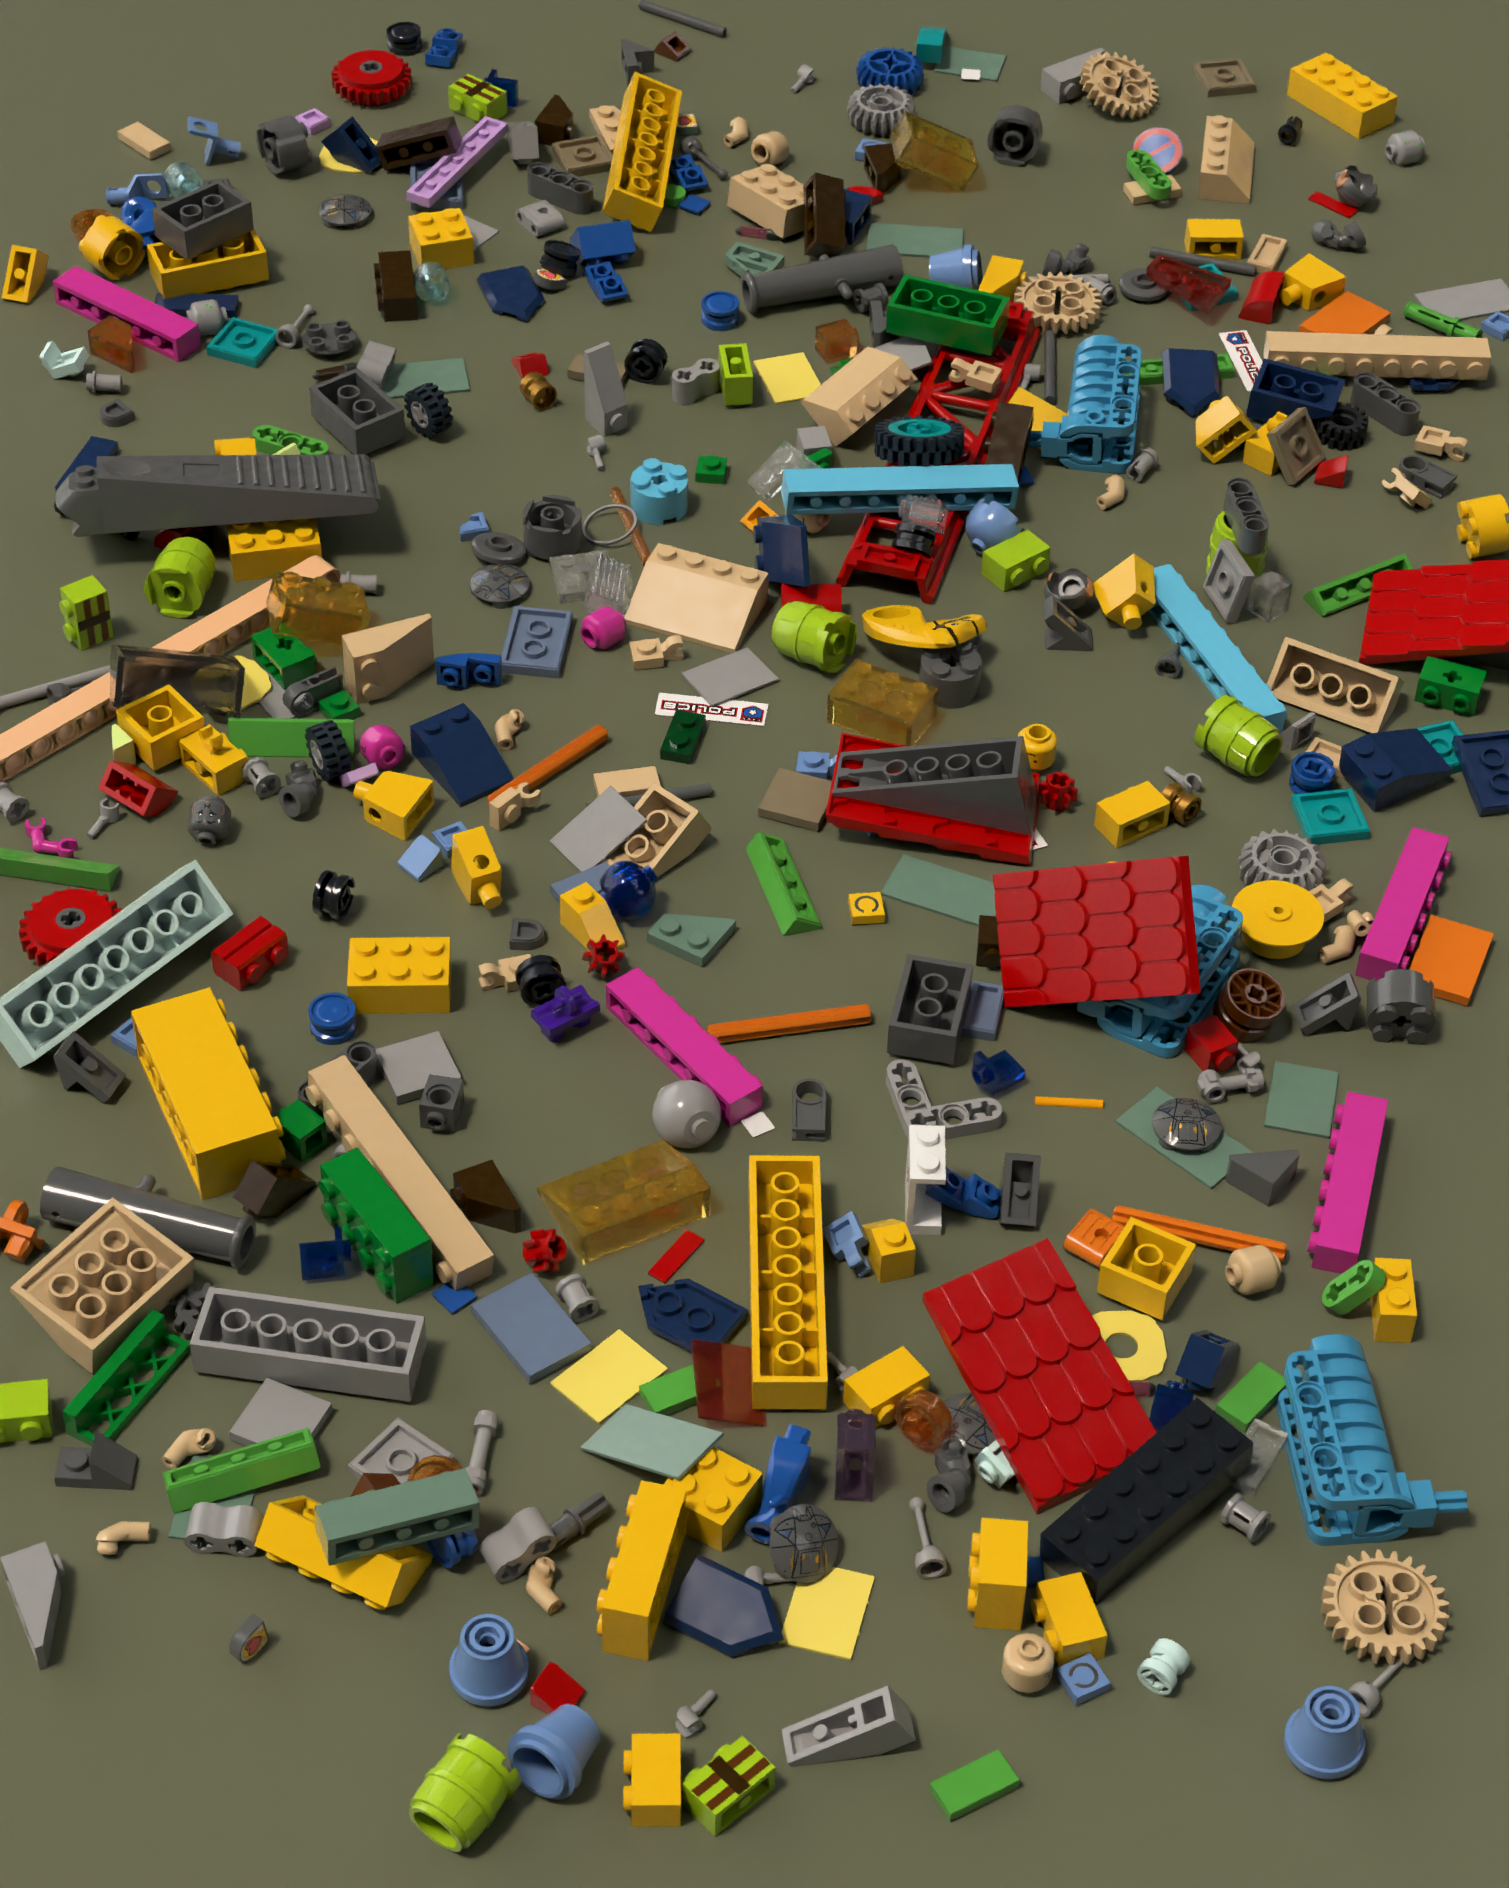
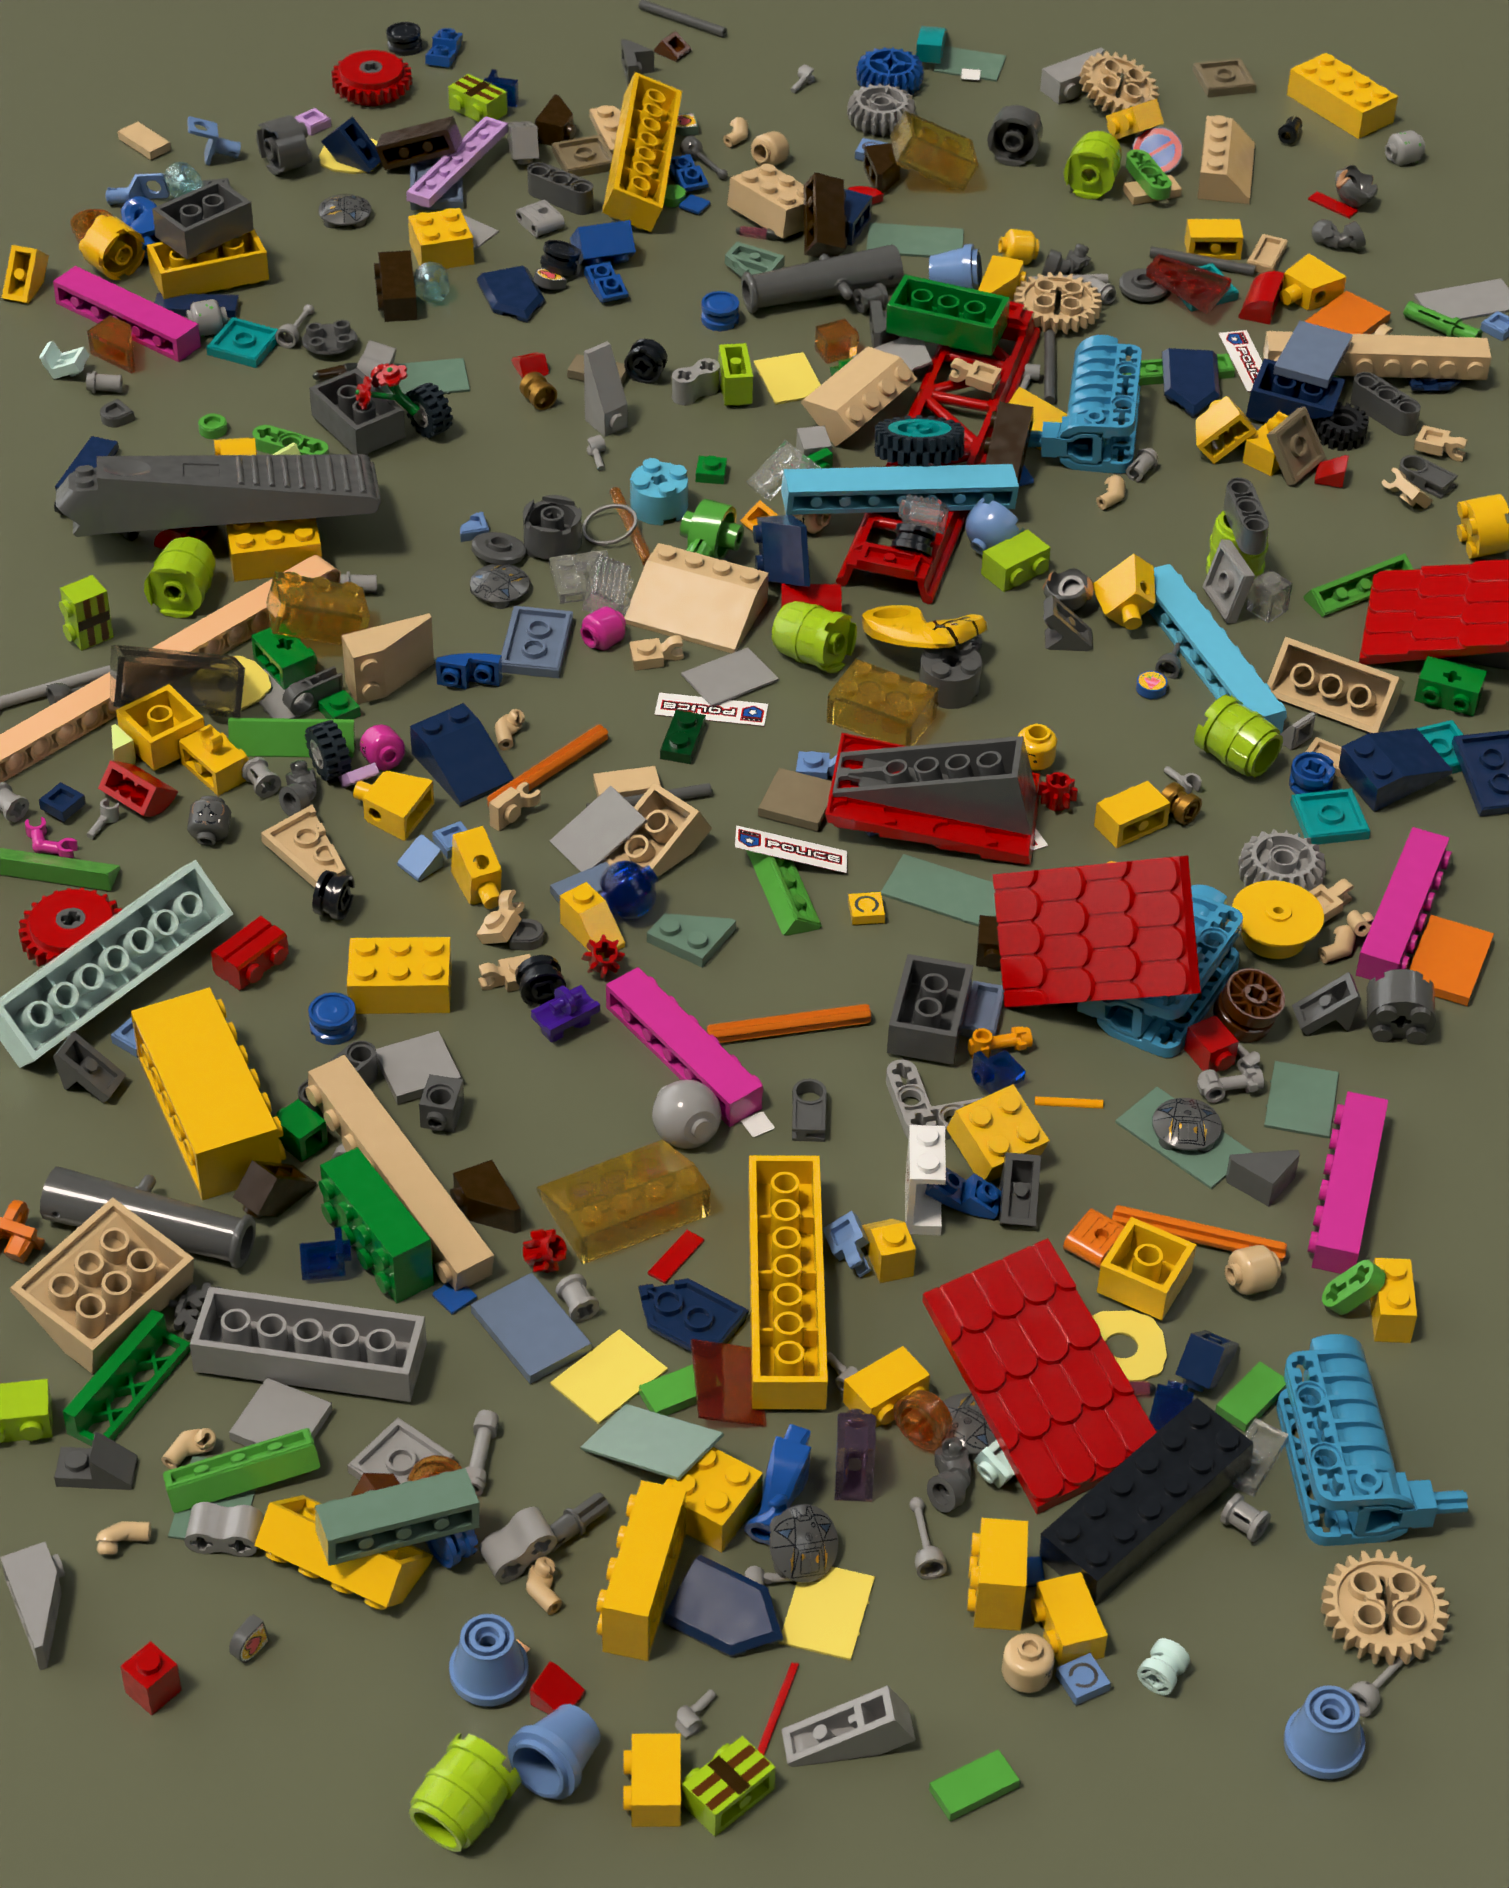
none -> dark blue plate [39,782,86,822]
none -> red brick [120,1641,182,1716]
none -> bright green tile [198,413,227,439]
none -> tan wing [261,804,346,888]
none -> red plant [355,363,420,416]
none -> tan plate [476,889,525,944]
none -> bright green piece [680,498,744,560]
none -> white sticker [735,825,847,873]
none -> red piece [757,1662,799,1756]
none -> yellow brick [946,1084,1050,1182]
none -> light orange bar [967,1026,1033,1062]
none -> yellow head [998,229,1039,265]
none -> lime piece [1063,131,1122,199]
none -> yellow brick [1106,98,1164,139]
none -> tile [1136,671,1167,699]
none -> sand blue tile [1273,321,1353,388]

